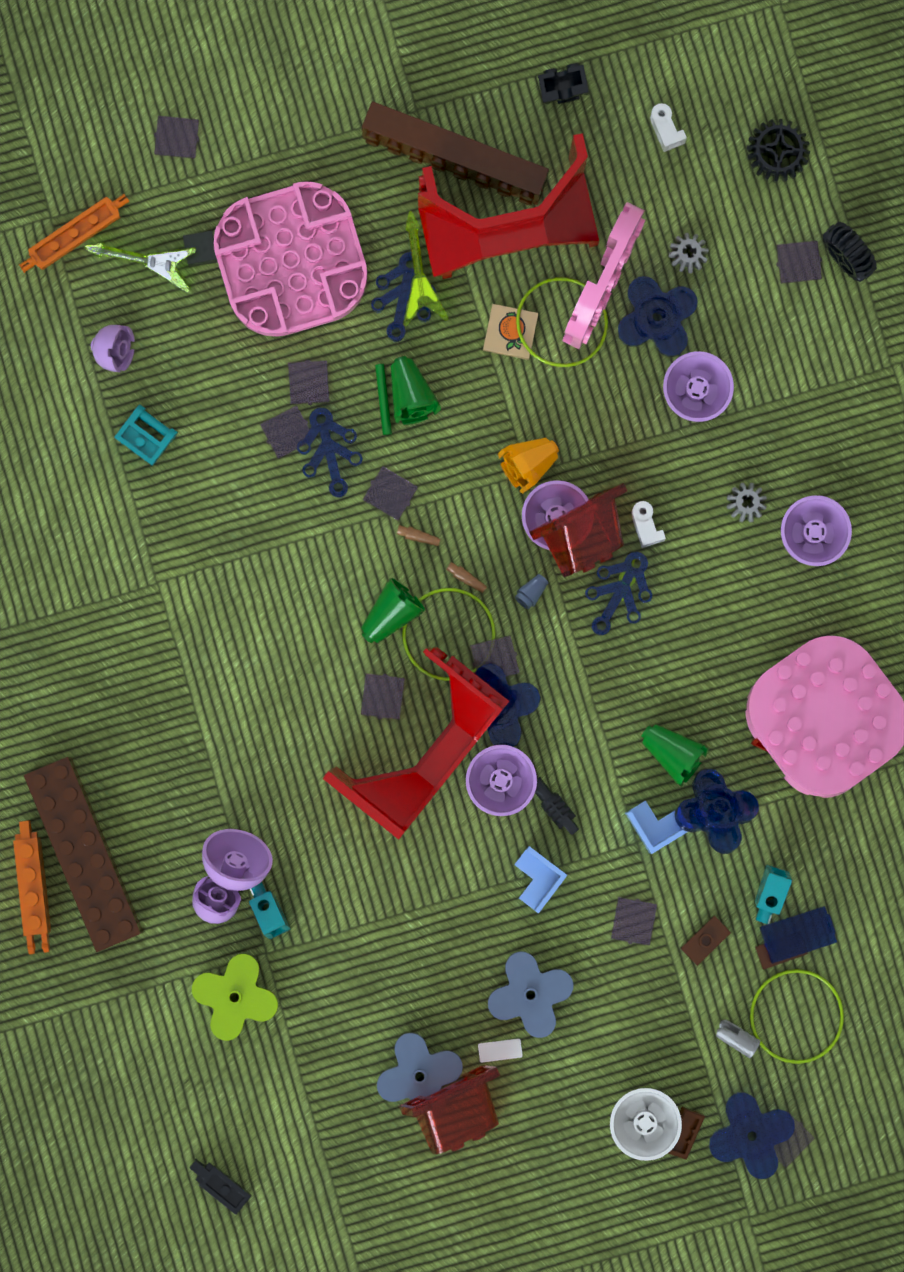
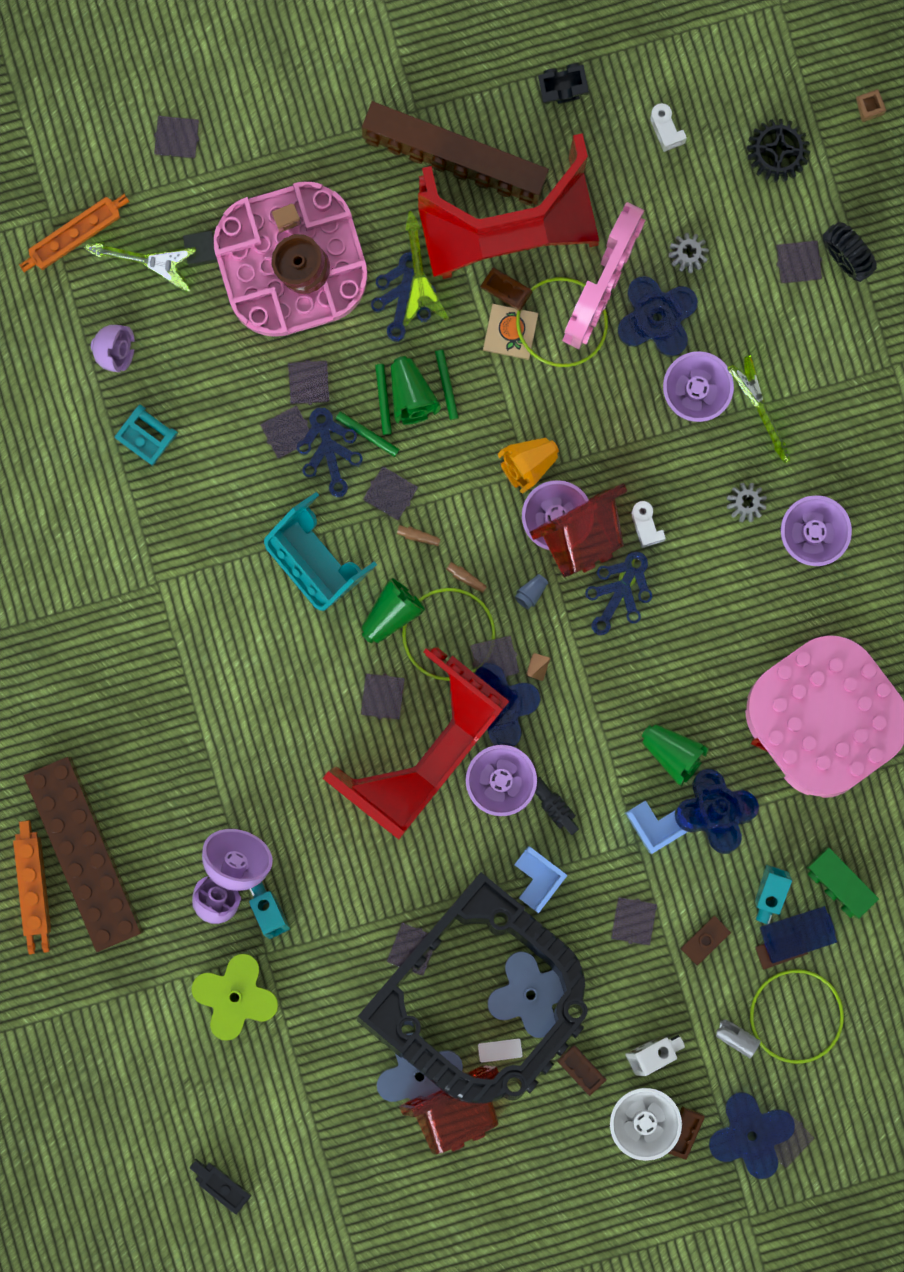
none -> teal windscreen [264,492,377,611]
none -> reddish brown wheel [271,234,330,294]
none -> medium nougat slope [272,204,301,232]
none -> green bar [336,411,400,457]
none -> black arch [357,872,588,1104]
none -> clear purple piece [387,923,433,976]
none -> green bar [435,349,459,420]
none -> reddish brown plate [480,267,533,311]
none -> medium nougat slope [526,653,551,681]
none -> reddish brown plate [557,1044,607,1096]
none -> white torso [625,1035,685,1076]
none -> clear neon green piece [727,355,790,463]
none -> green brick [806,847,879,919]
none -> medium nougat slope [856,89,887,122]

